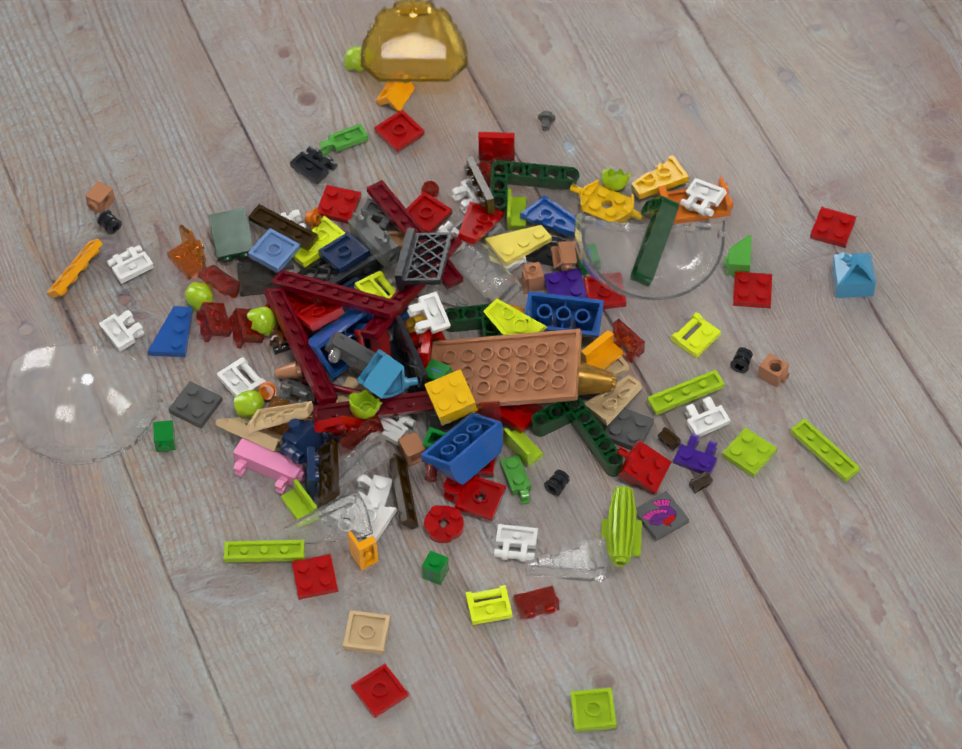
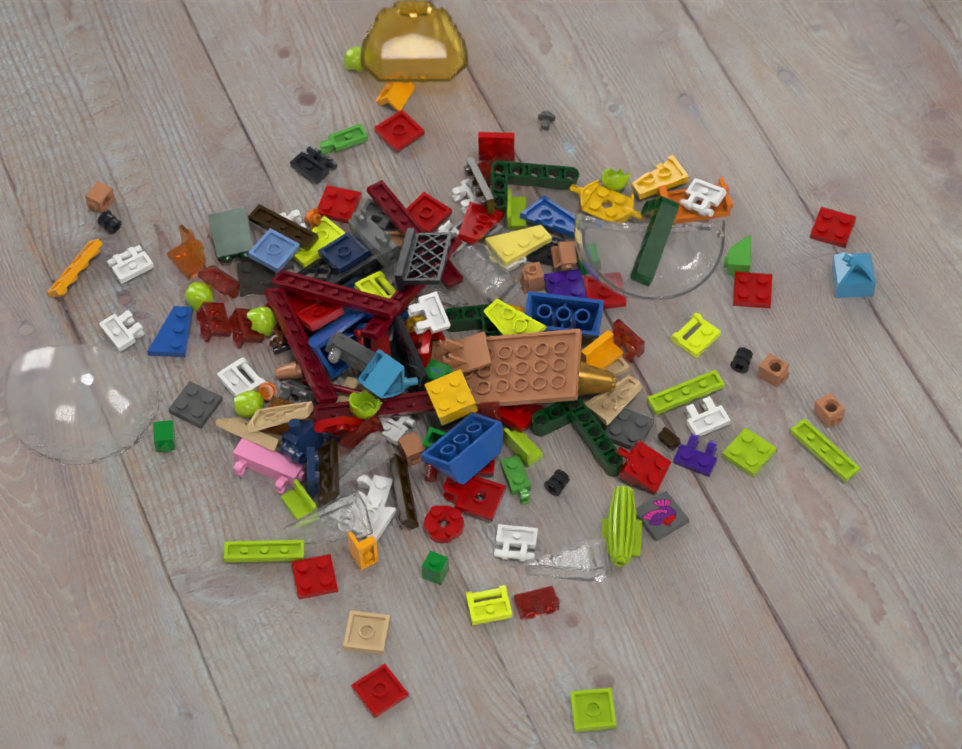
clear red plate [421,181,440,197] -> none
dark brown piece [689,471,713,494] -> none
none -> nougat plate [439,331,492,374]
none -> nougat brick [814,392,845,428]

